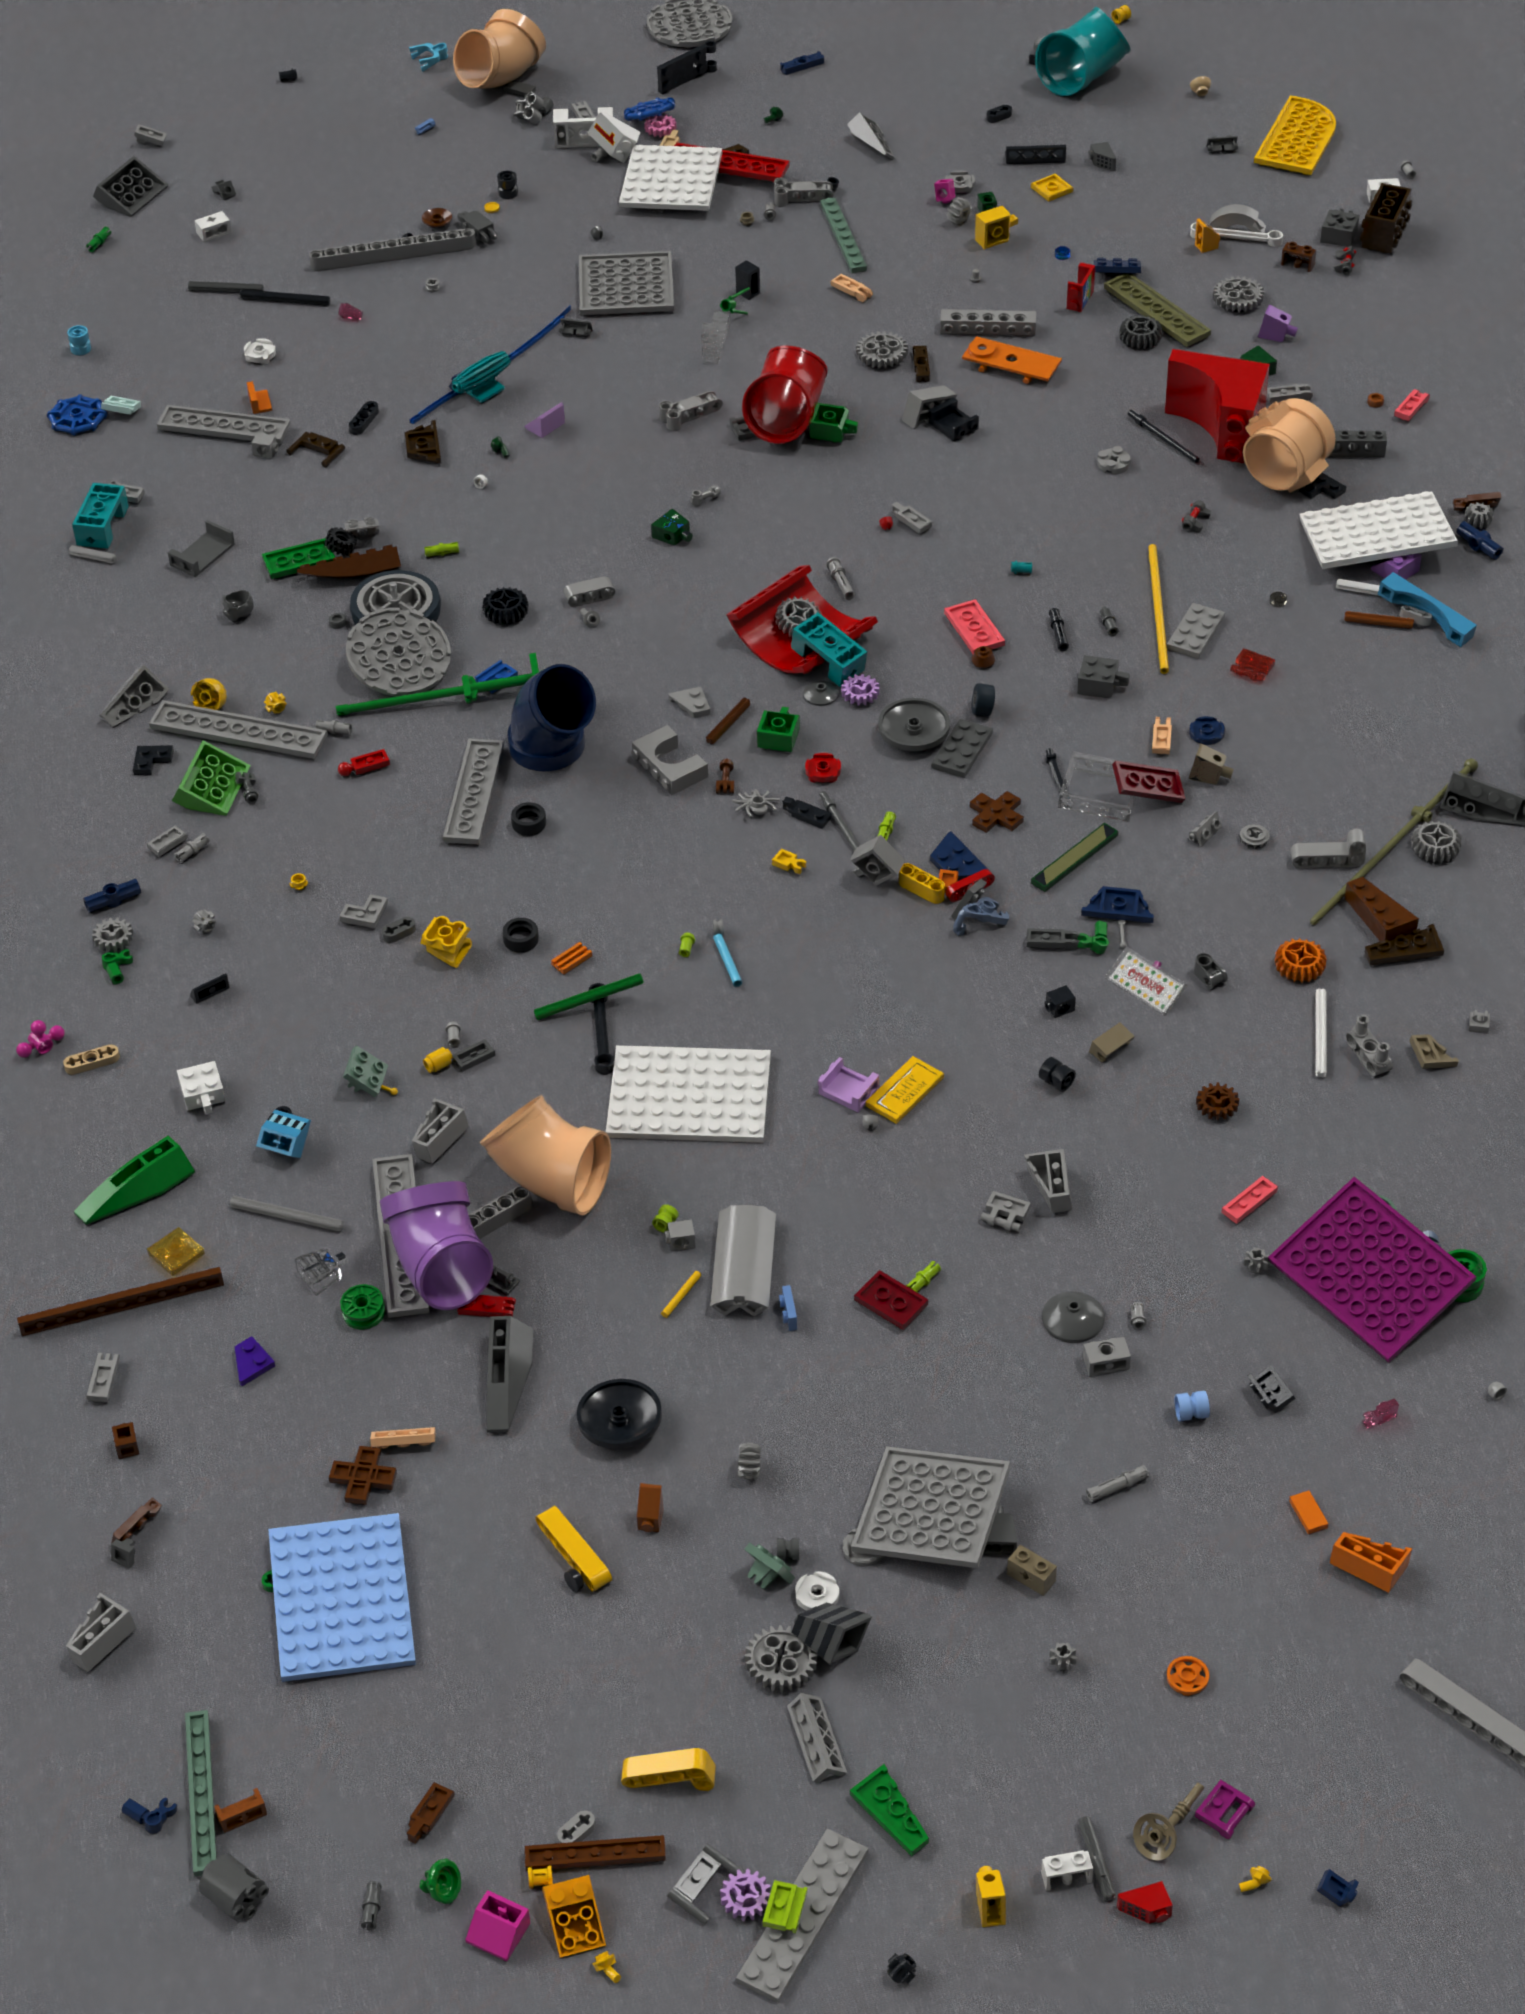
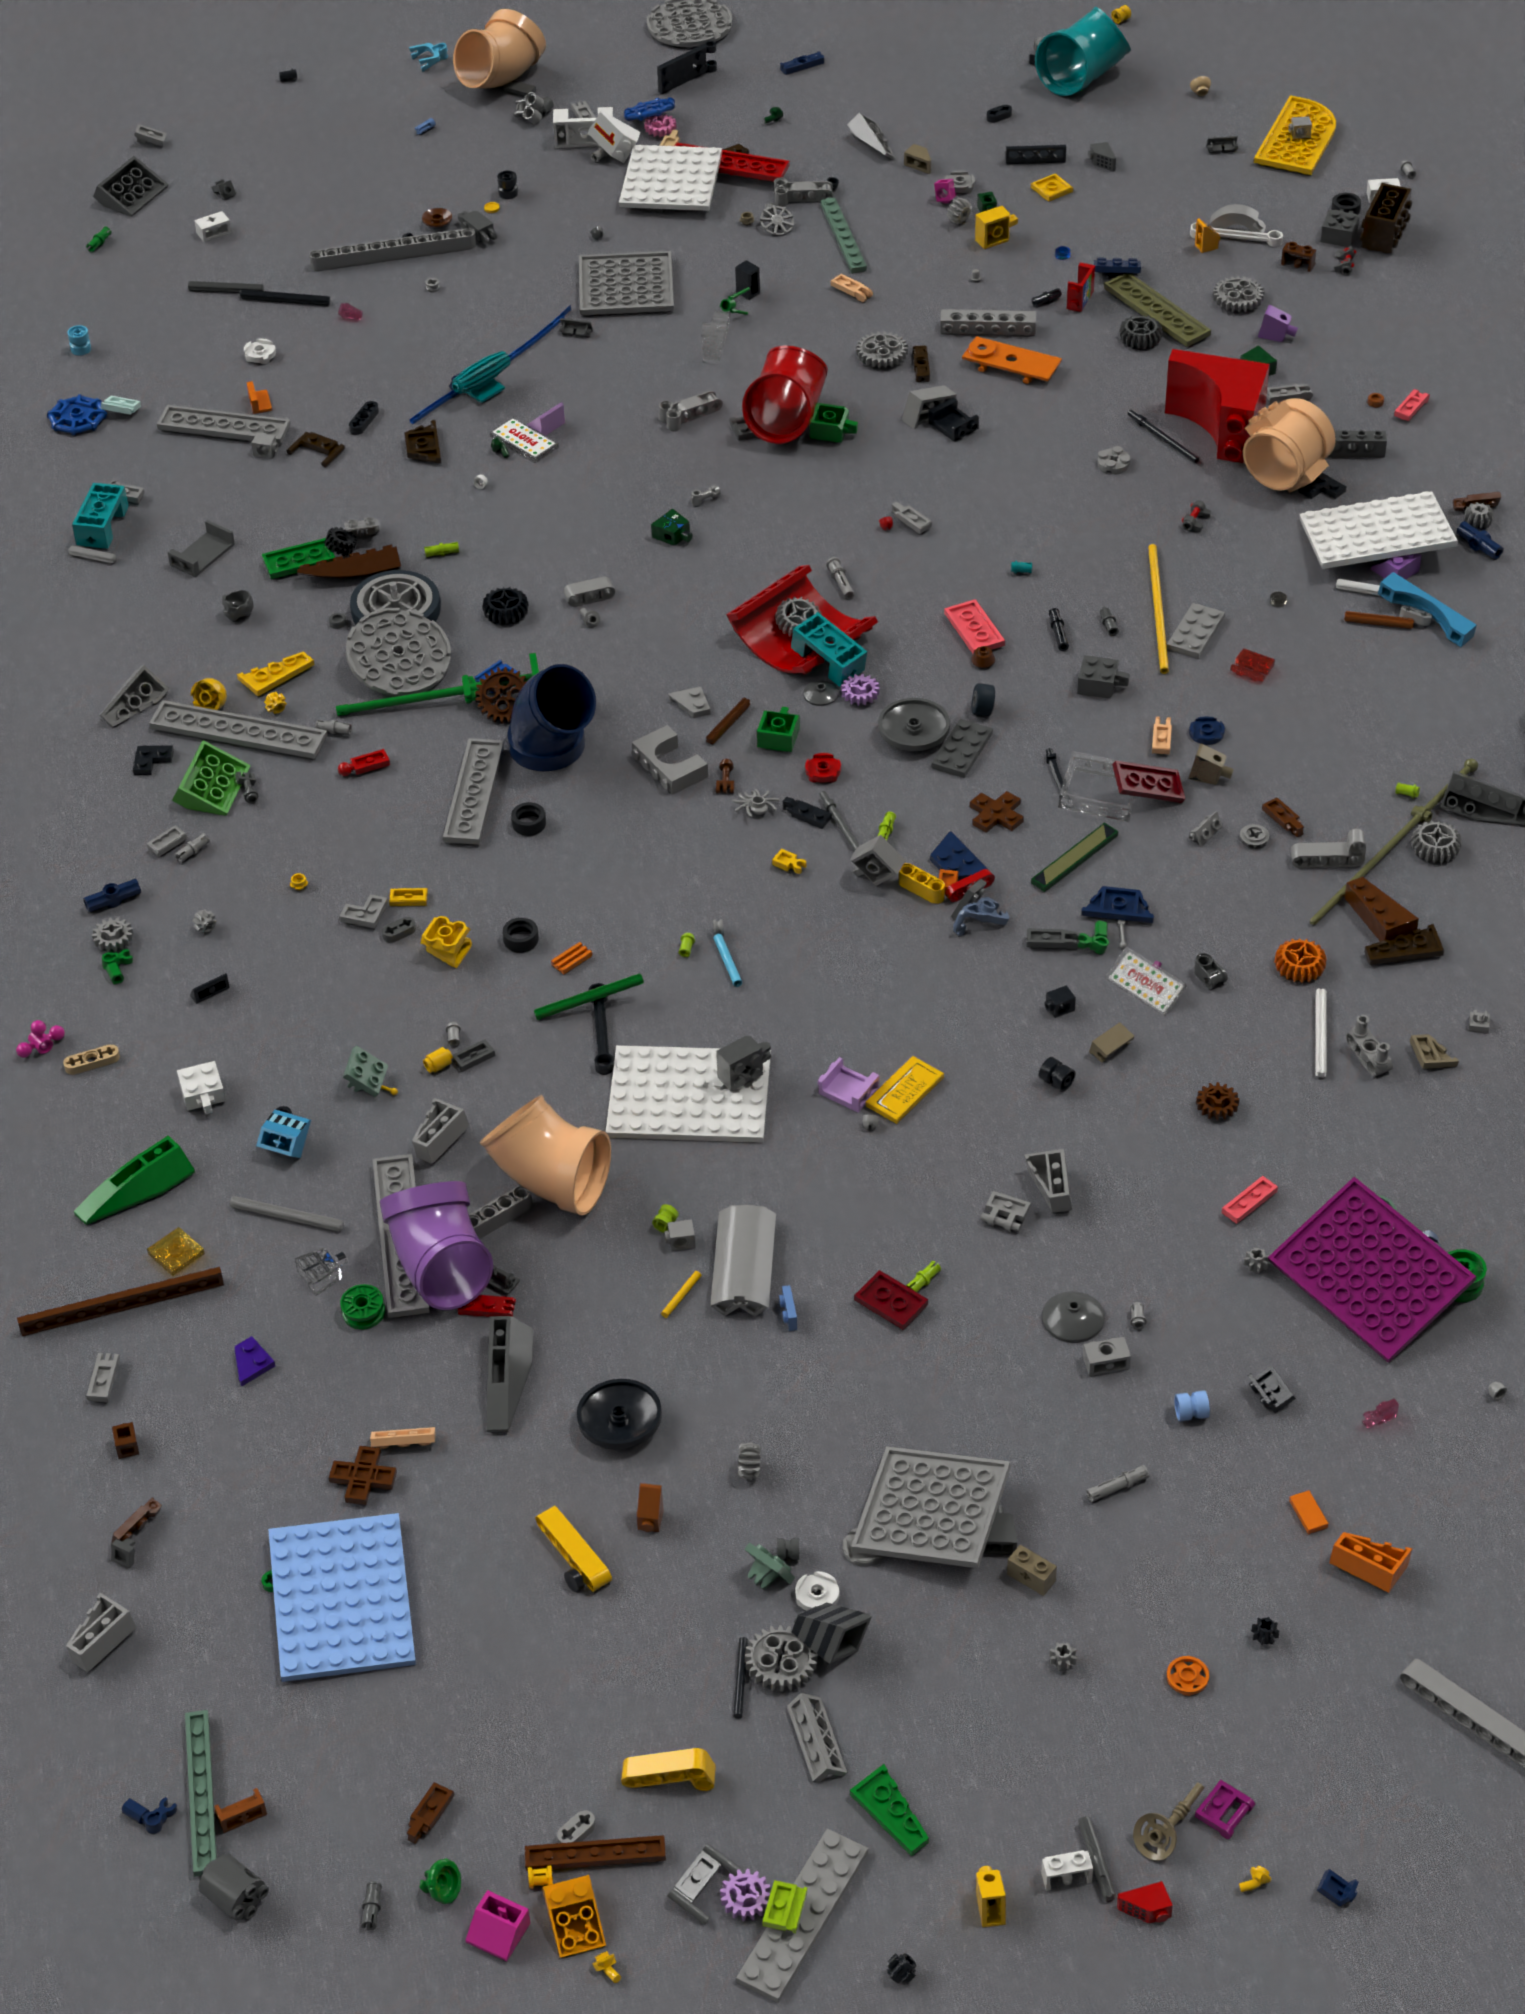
none -> yellow wing [237,651,314,696]
none -> yellow tile [389,888,428,906]
none -> reddish brown gear [475,667,527,724]
none -> tile [490,417,559,463]
none -> dark grey hinge [716,1036,771,1091]
none -> black bar [733,1637,748,1719]
none -> light grey wheel [760,205,794,235]
none -> dark tan slope [904,144,931,174]
none -> black axle [1031,288,1062,307]
none -> black gear [1251,1617,1280,1645]
none -> reddish brown hinge [1262,797,1304,837]
none -> light grey brick [1288,116,1312,139]
none -> black tyre [1331,192,1361,215]
none -> lime pin [1395,782,1420,799]

